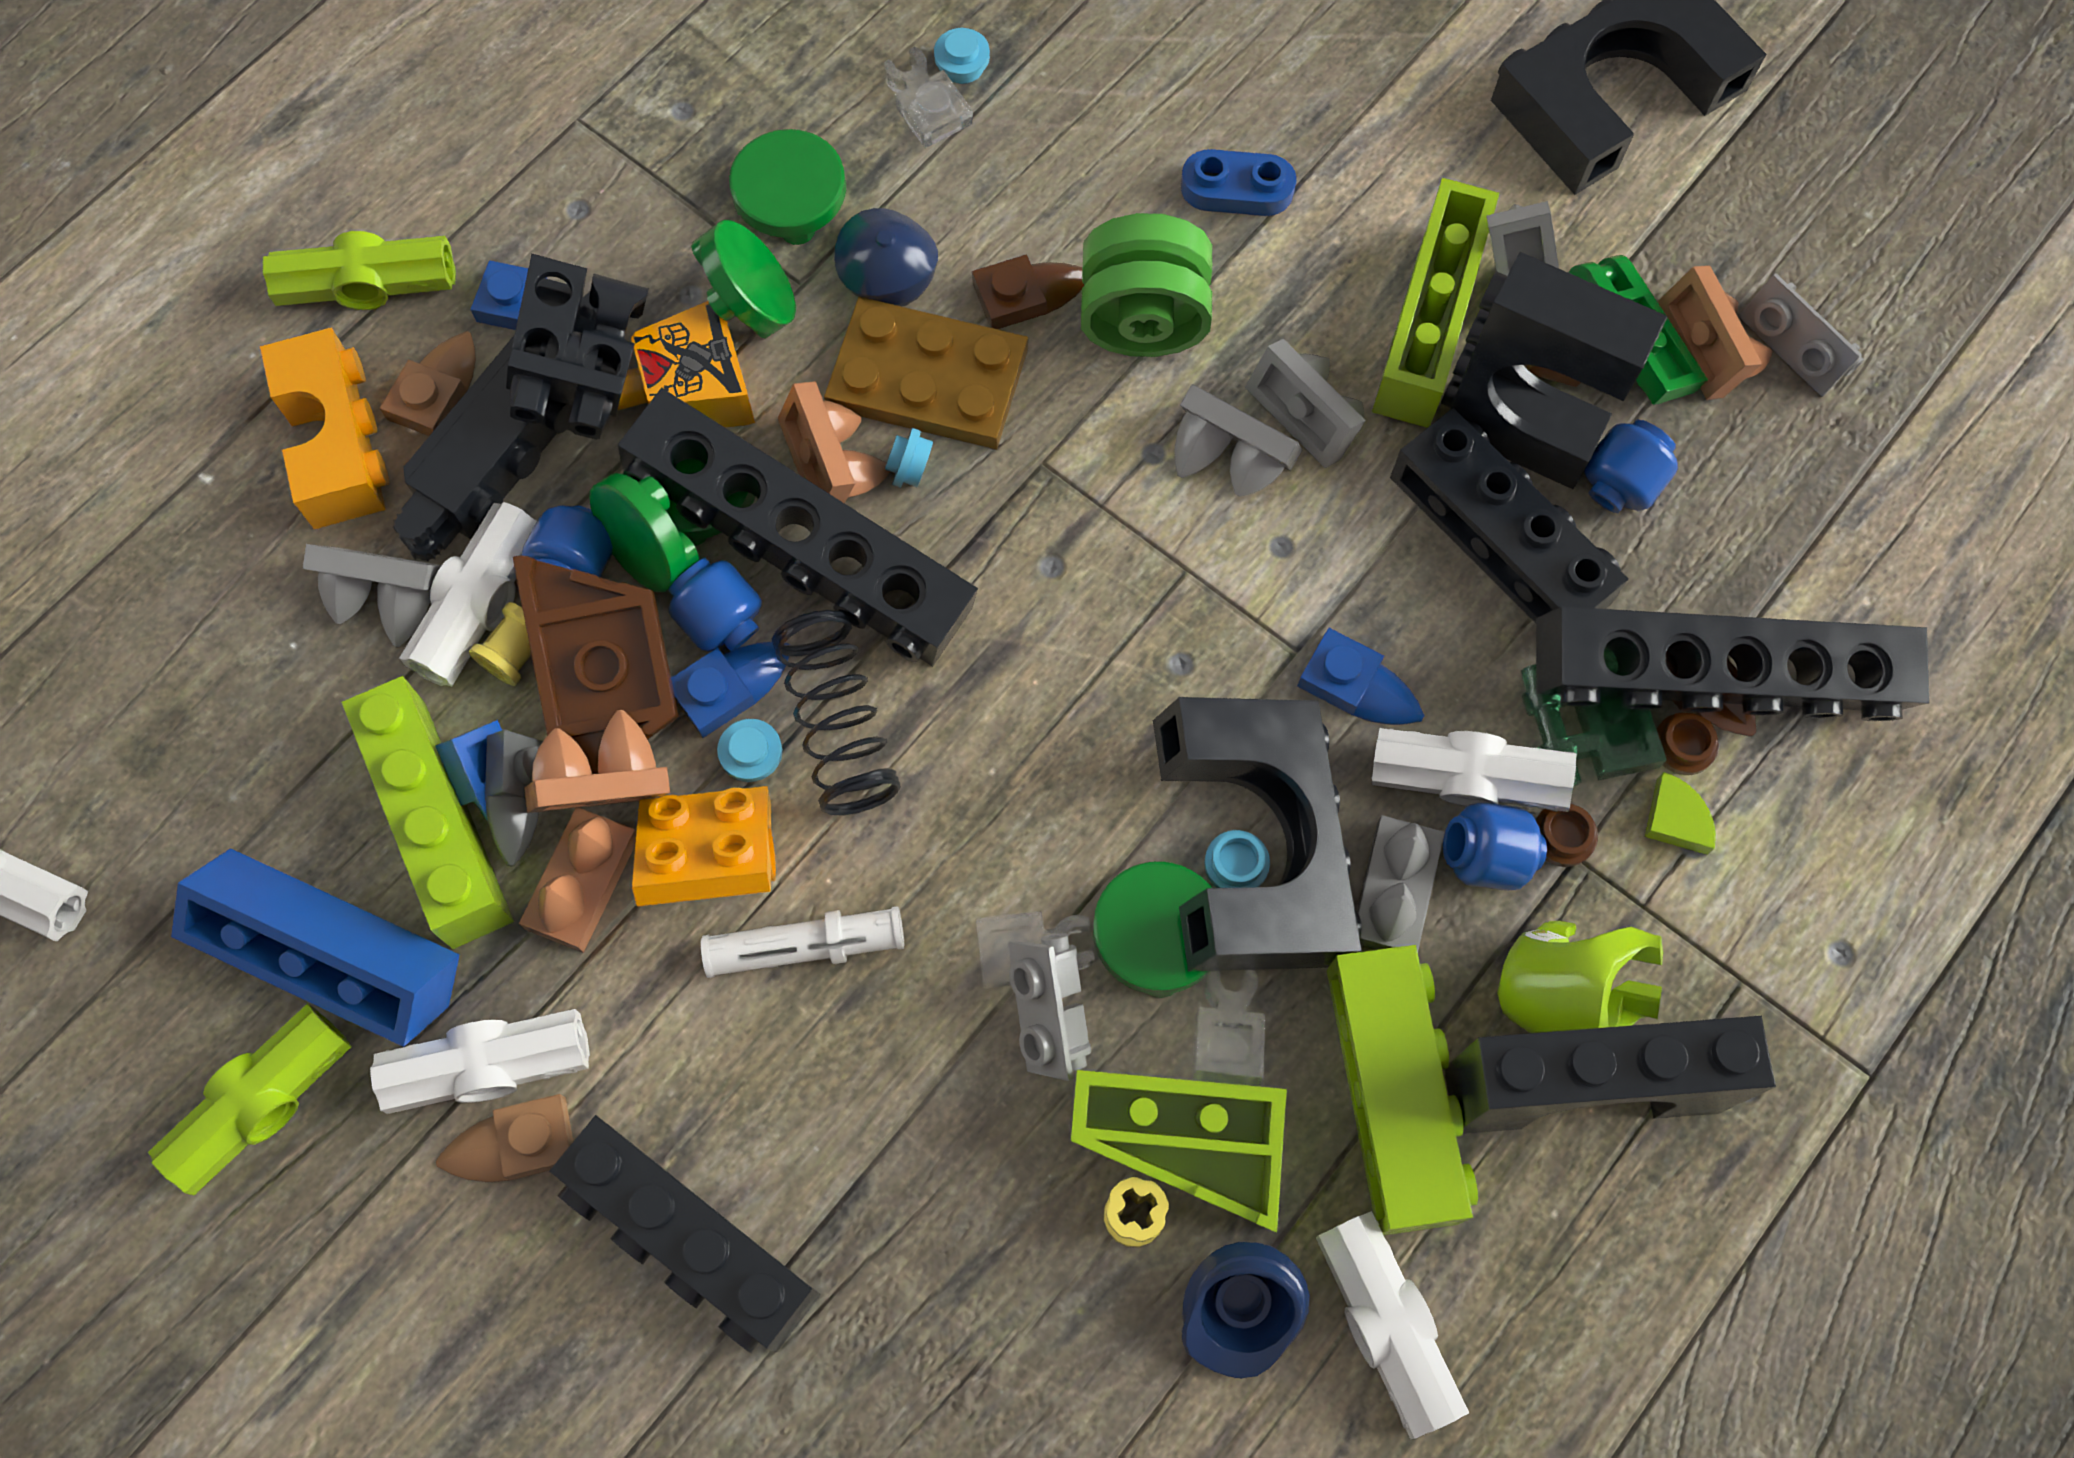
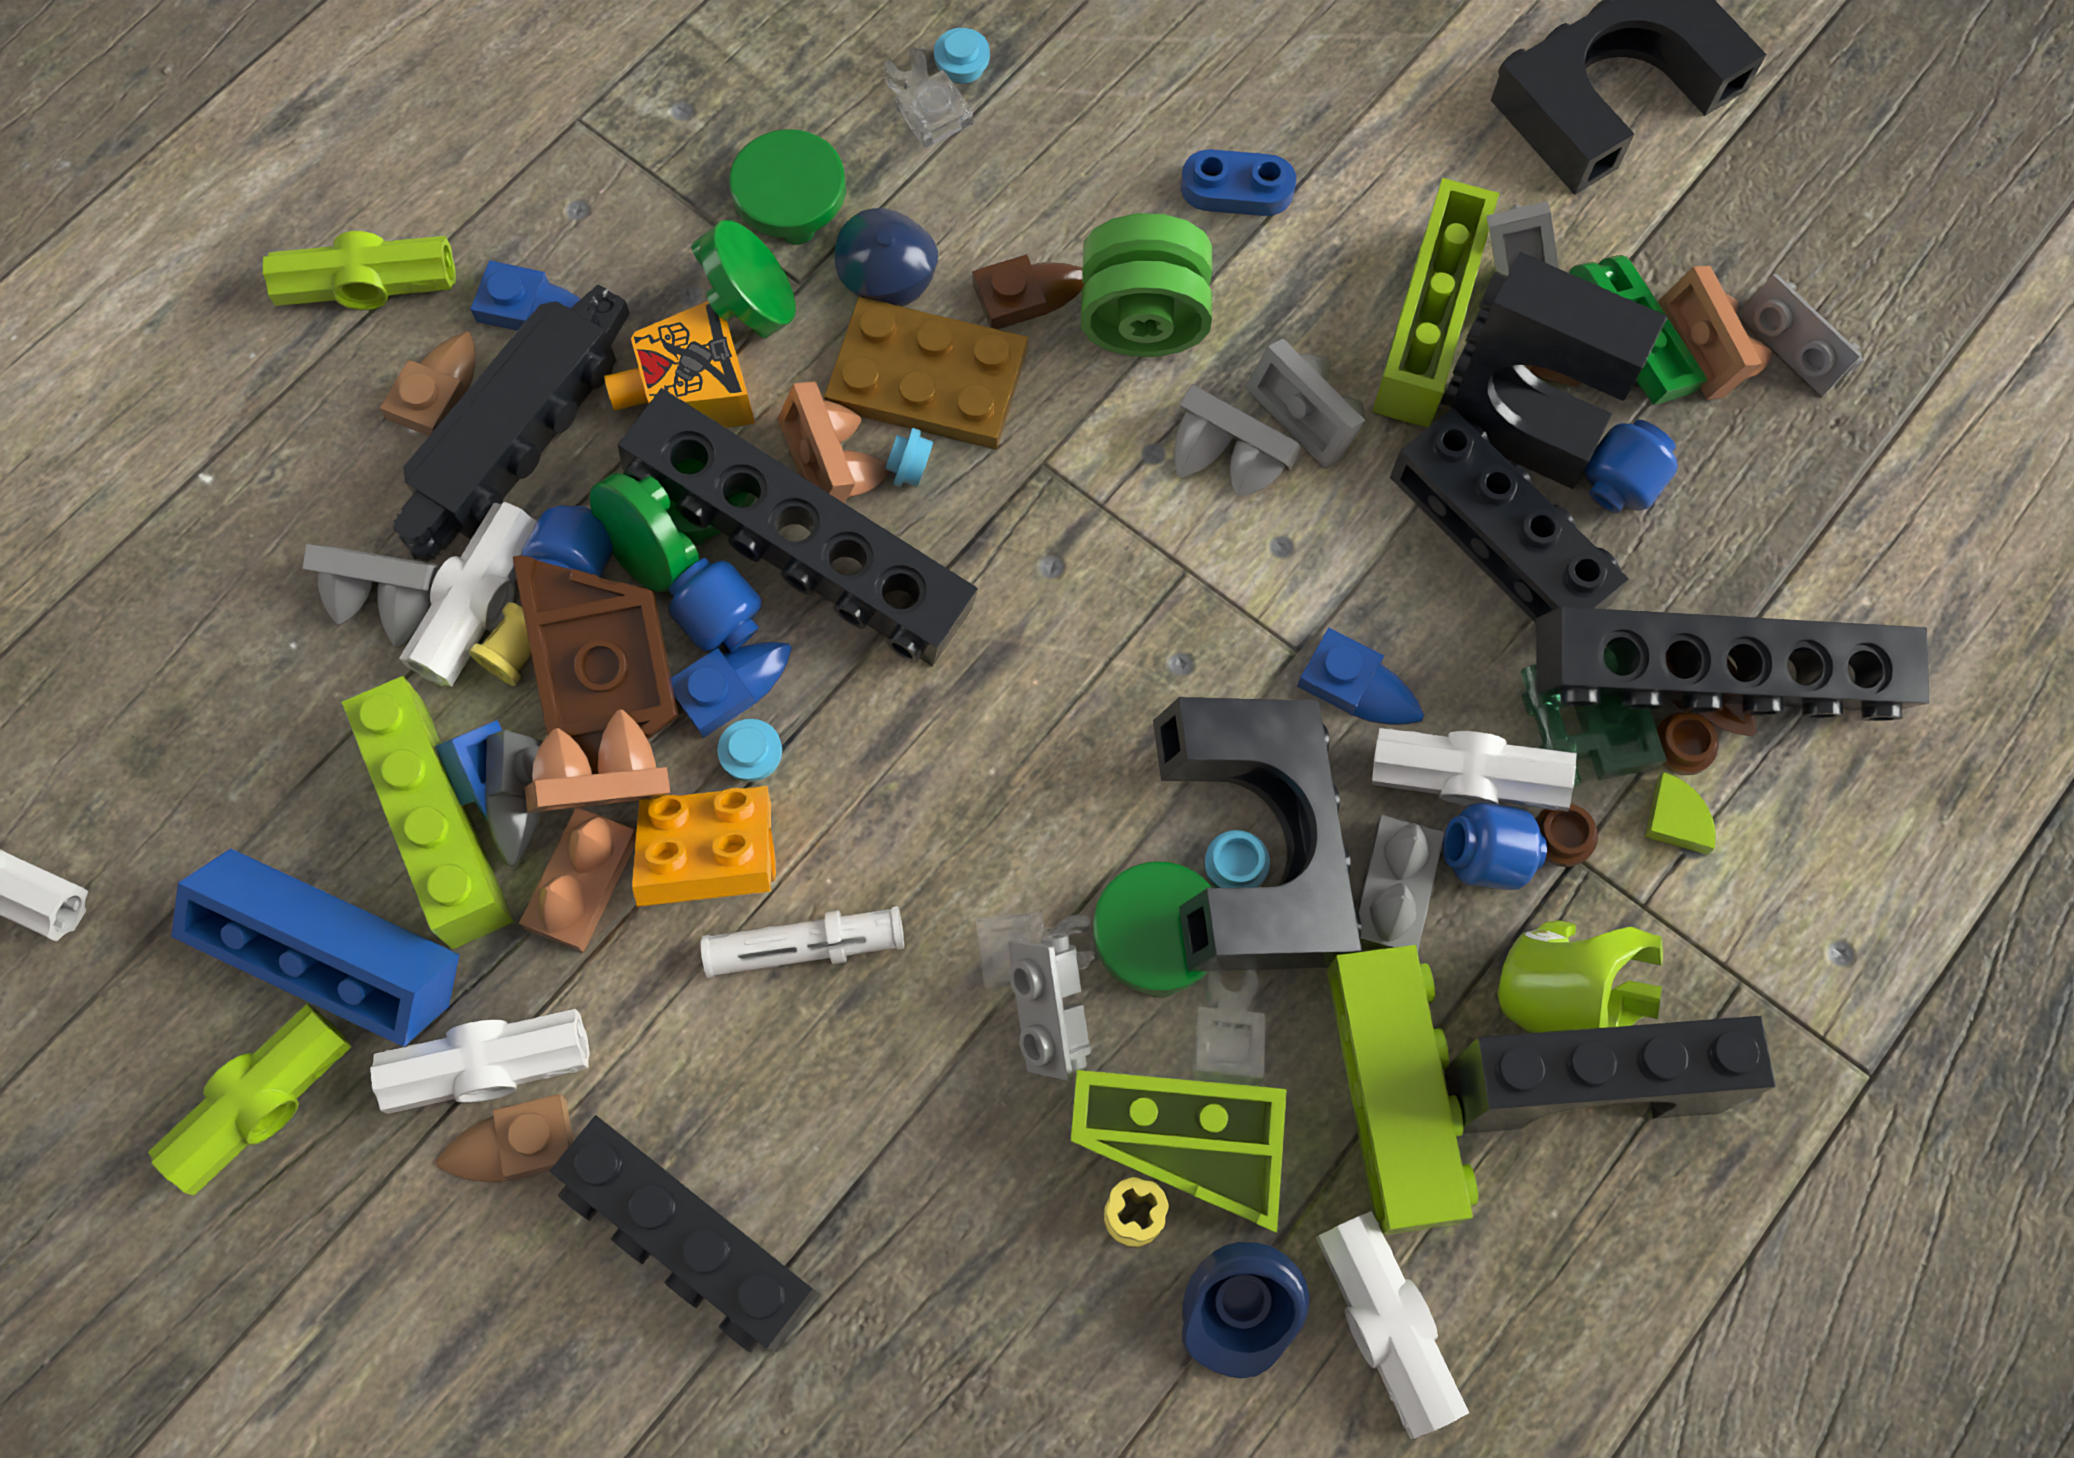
light orange arch [260,327,389,530] -> none
black hips [506,253,649,440] -> none
black piece [771,610,901,815] -> none

